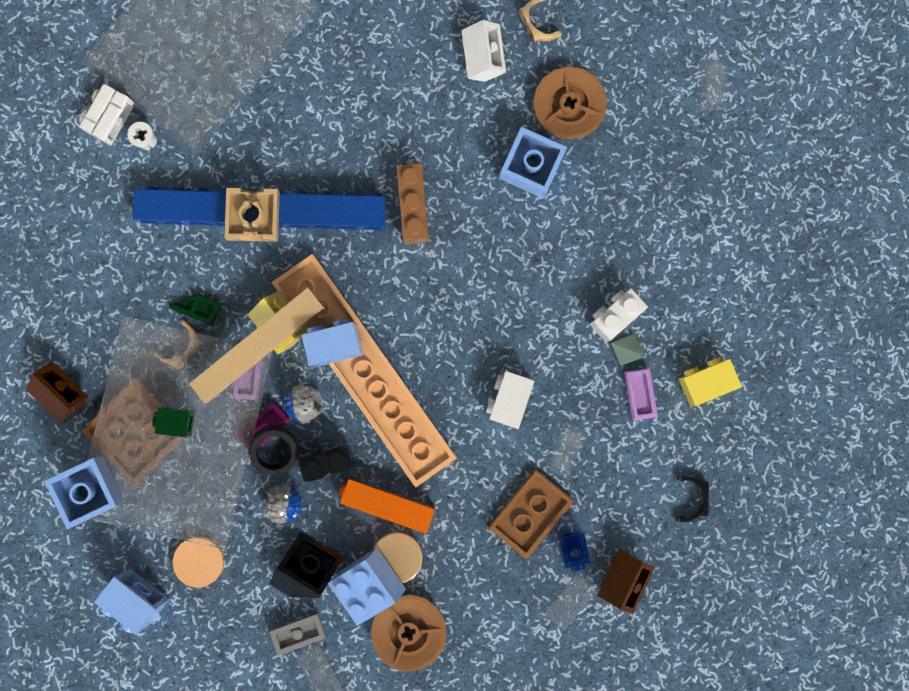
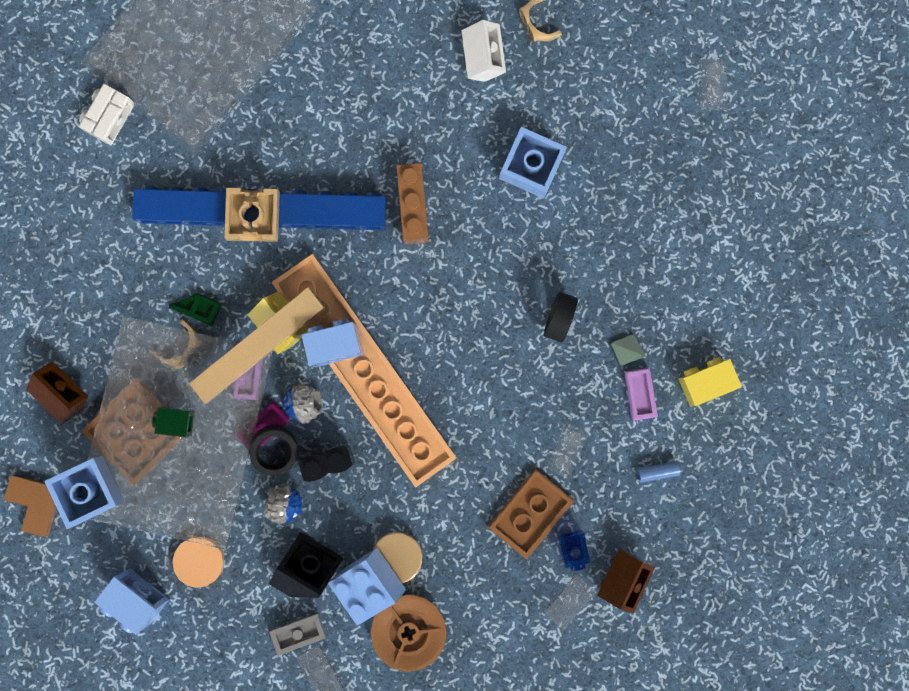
white bush [127,122,157,150] -> none
orange brick [338,477,435,534] -> none
white brick [486,371,534,429] -> none
medium nougat piece [533,66,607,140] -> none
white brick [590,288,648,342] -> none
black cap [676,476,709,523] -> none
none -> medium nougat tile [4,475,57,537]
none -> black tyre [543,292,578,343]
none -> medium blue hinge [637,461,680,483]

